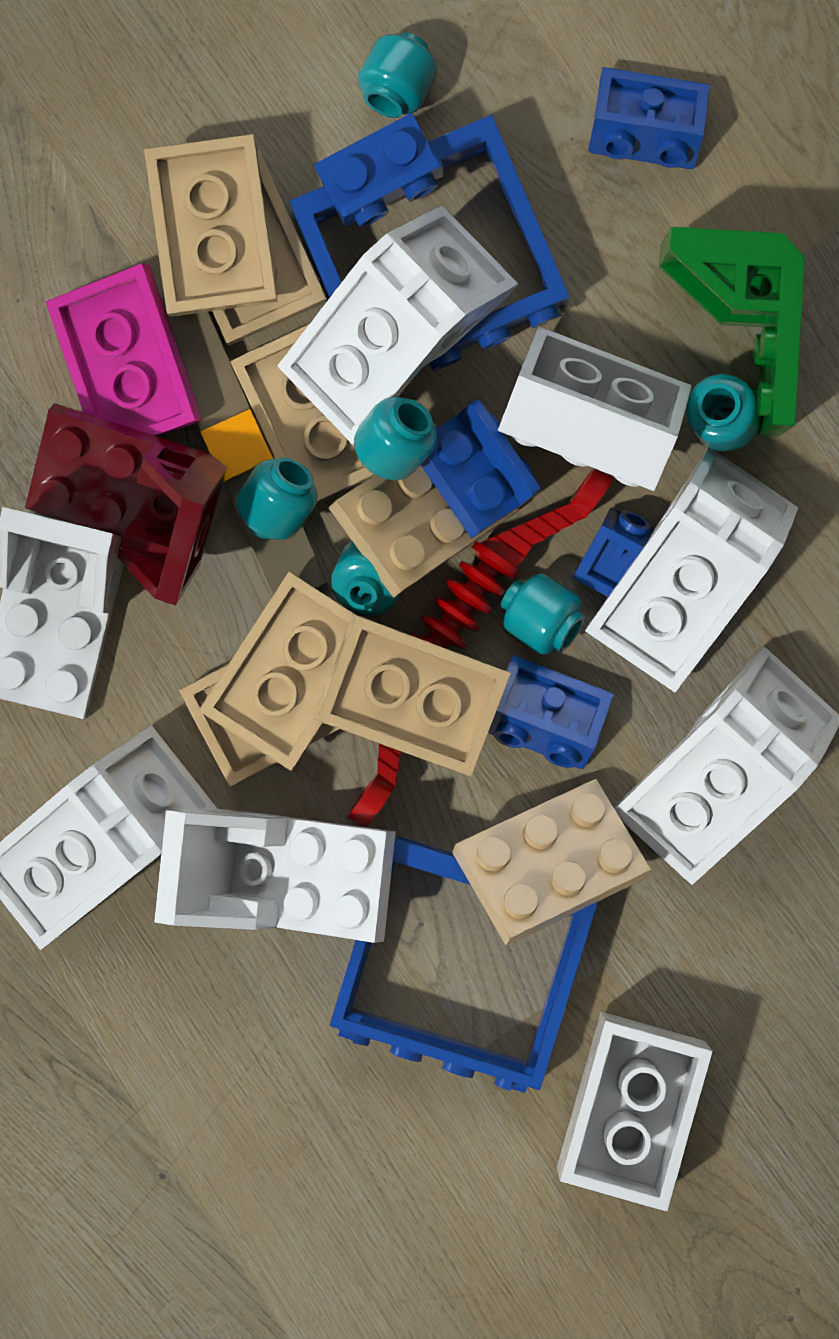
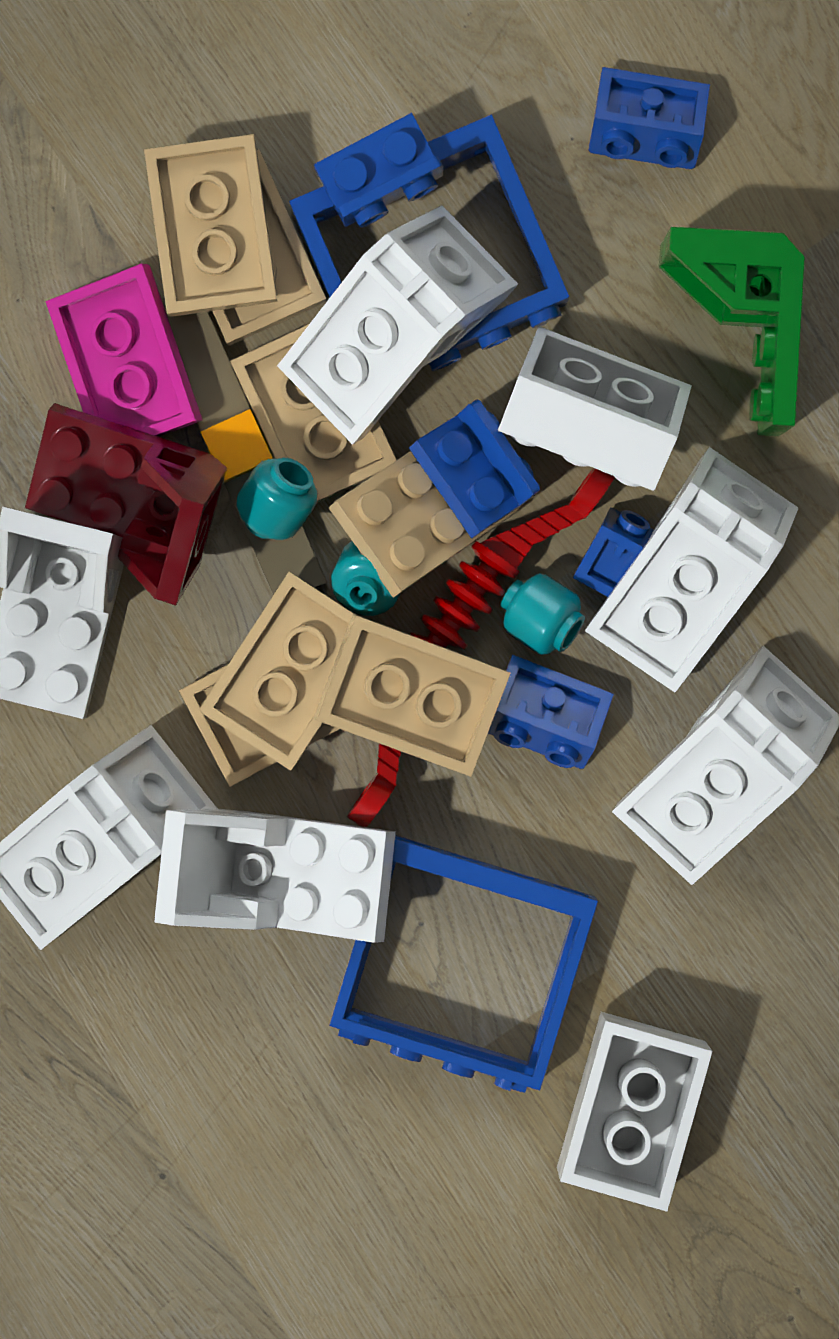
teal head [354,397,437,481] -> none
teal head [358,32,438,118] -> none
tan plate [452,779,651,946] -> none
teal head [686,374,761,452] -> none

